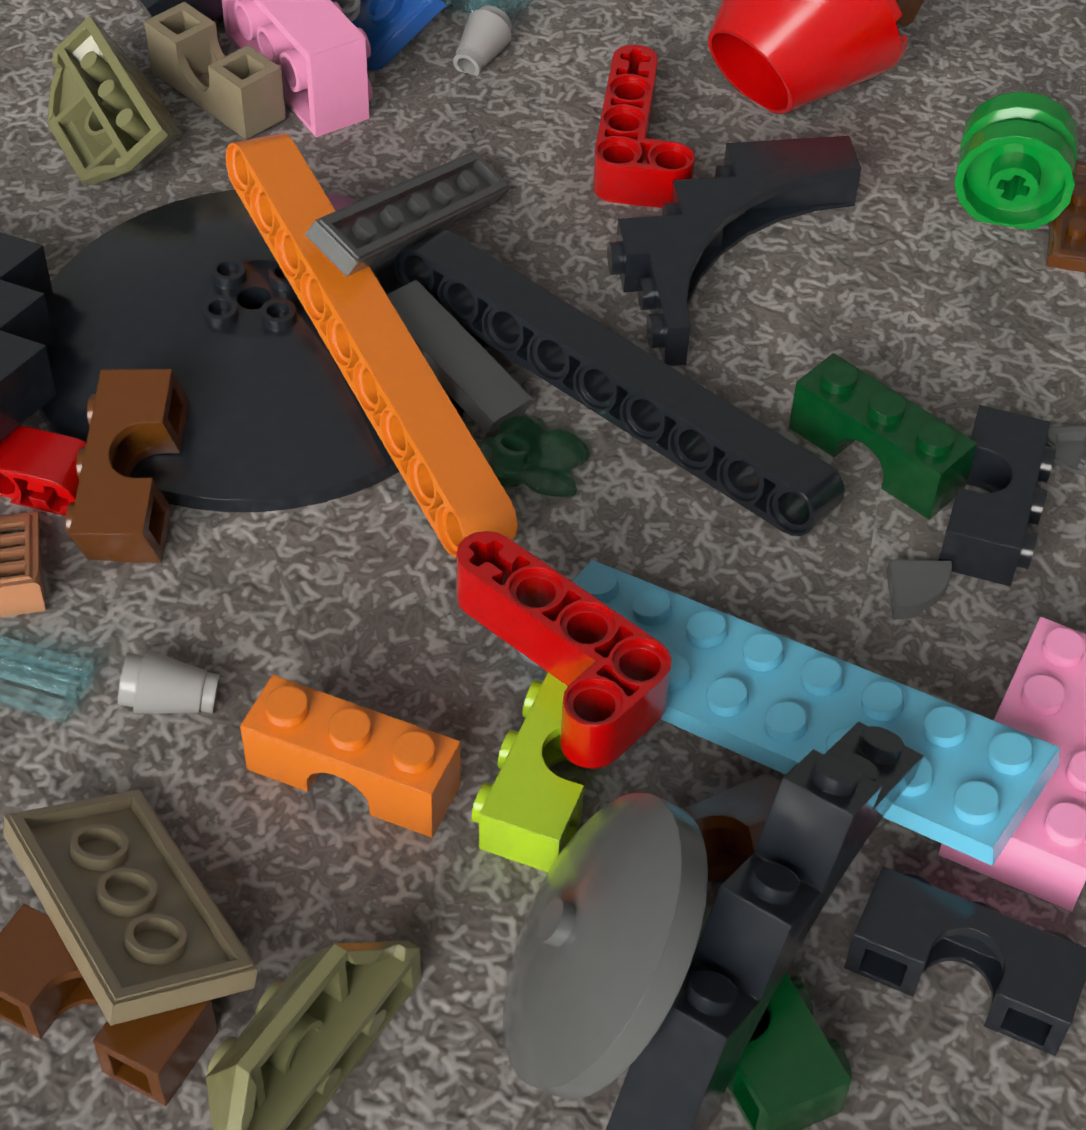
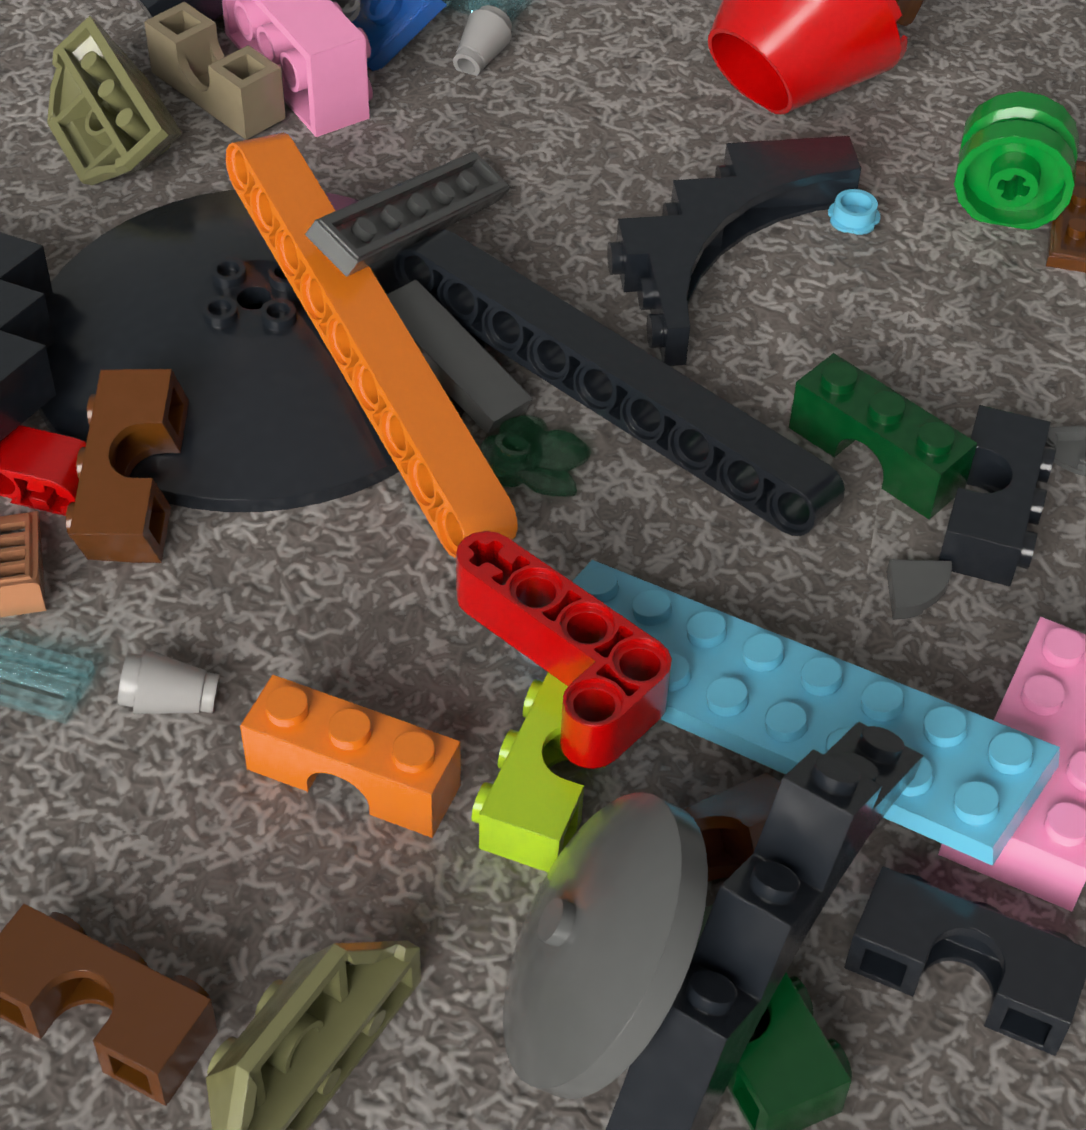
dark tan tile [3,789,258,1026] -> none
red beam [593,44,695,208] -> none
none -> medium azure plate [828,189,880,235]

